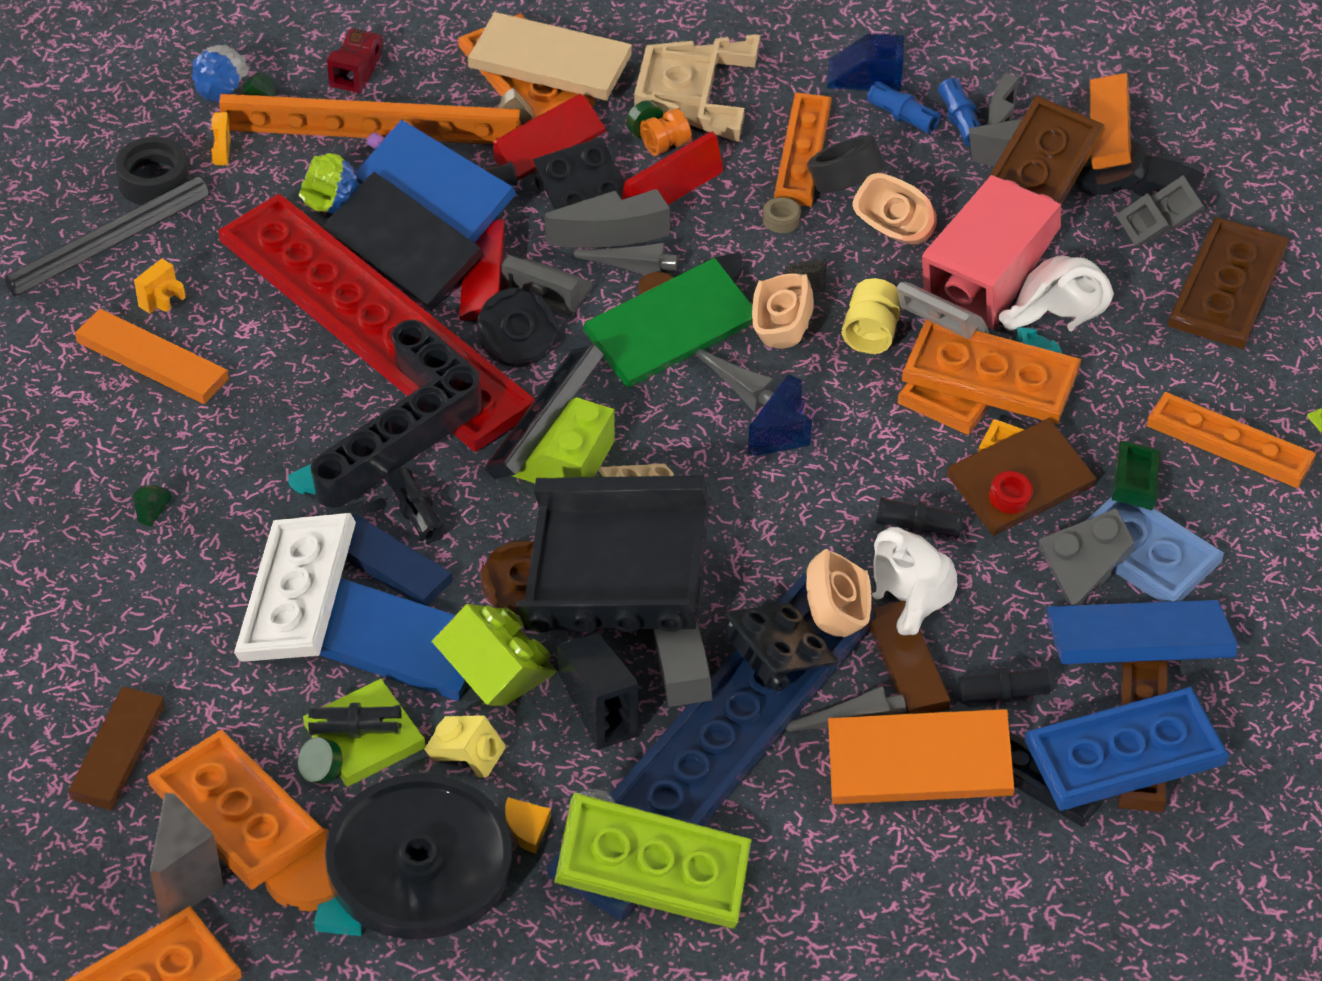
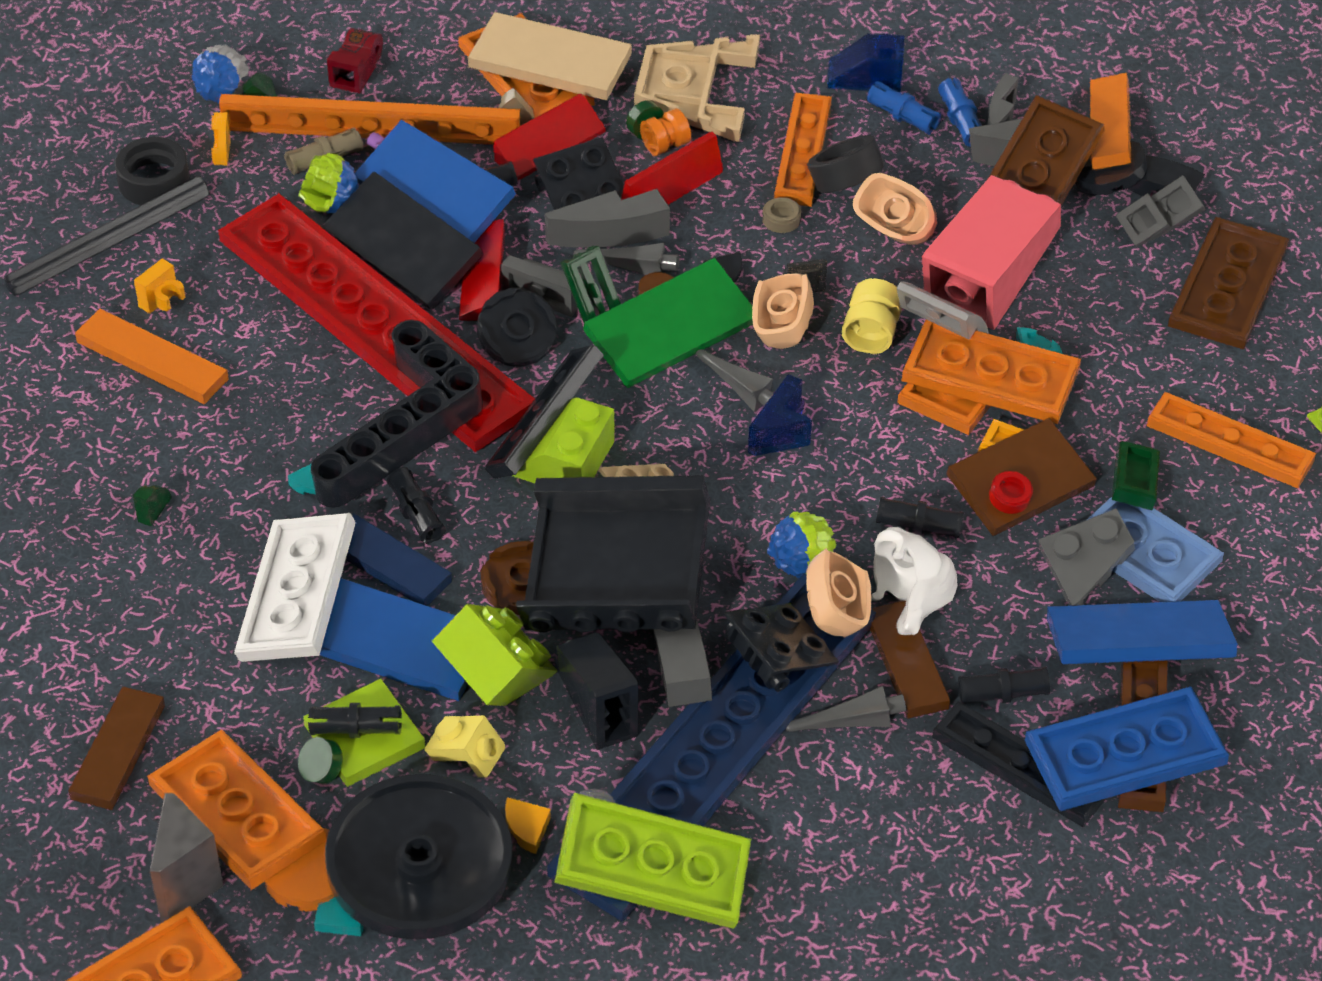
orange tile [828,709,1014,805] -> none
white piece [999,256,1114,333] -> none
none -> dark tan pin [284,127,363,175]
none -> dark green tile [560,246,621,322]
none -> piece [767,512,836,579]

